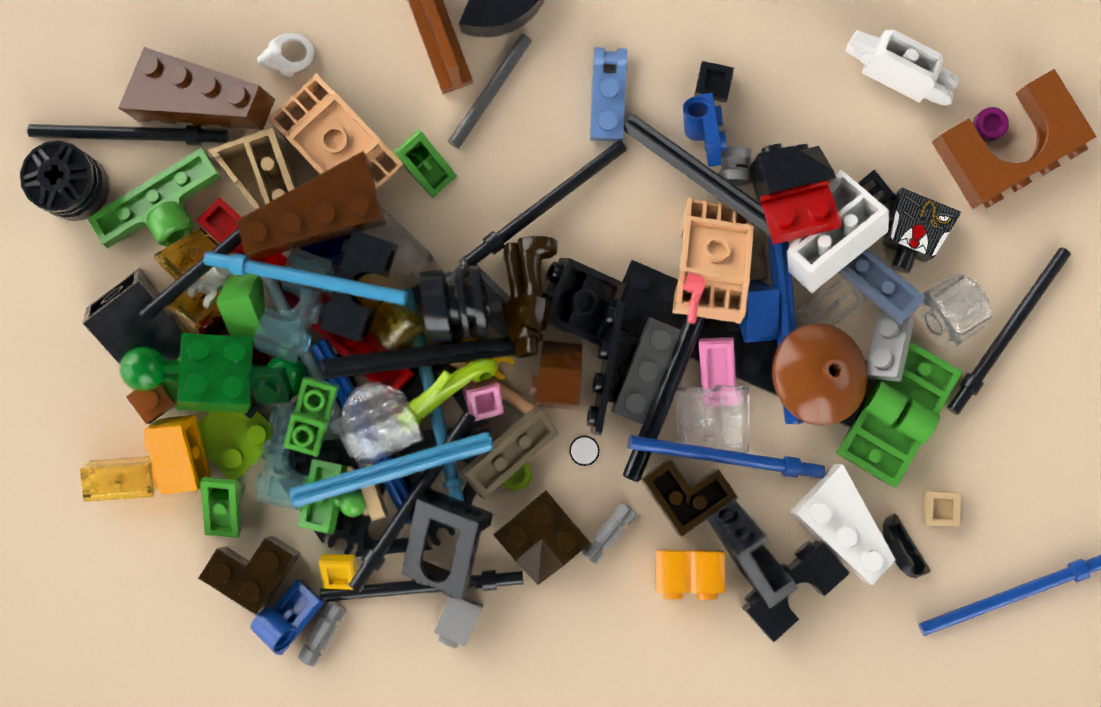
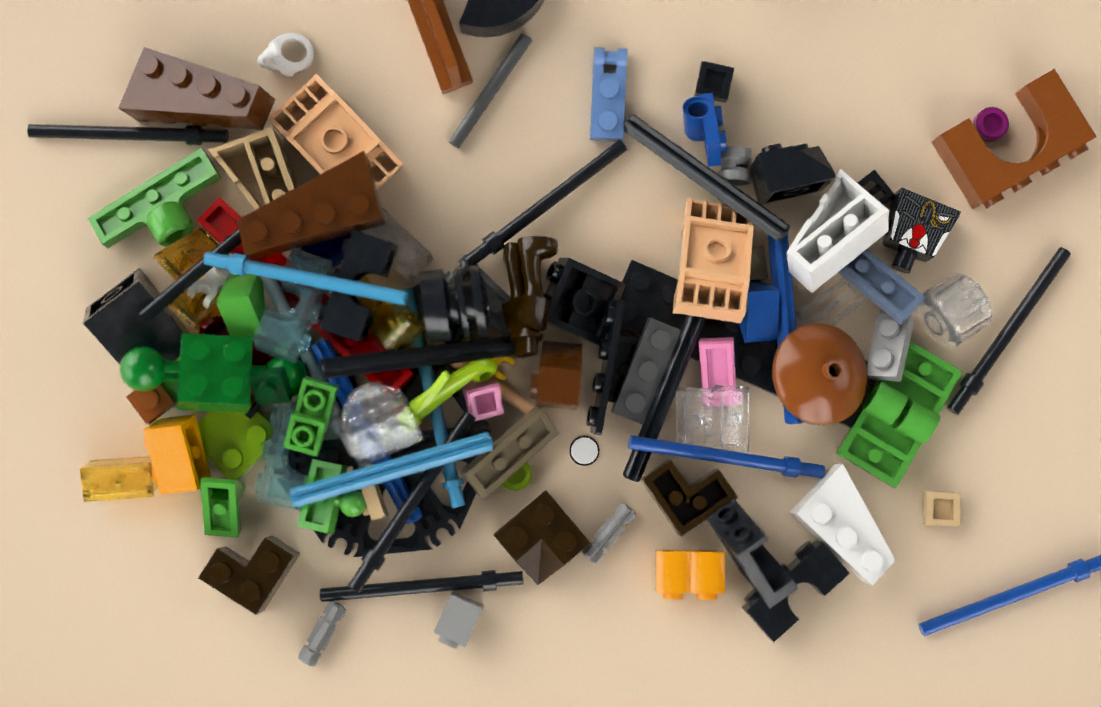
black wheel [20,140,110,221] -> none
blue plate [250,579,325,655] -> none
yellow tile [319,554,358,590] -> none
bright green slope [394,129,457,198] -> none
black panel [401,490,493,599] -> none
coral hand [683,272,706,324] -> none
red plate [760,180,841,245] -> none
white hinge [845,30,960,106] -> none
black tile [883,514,931,579] -> none

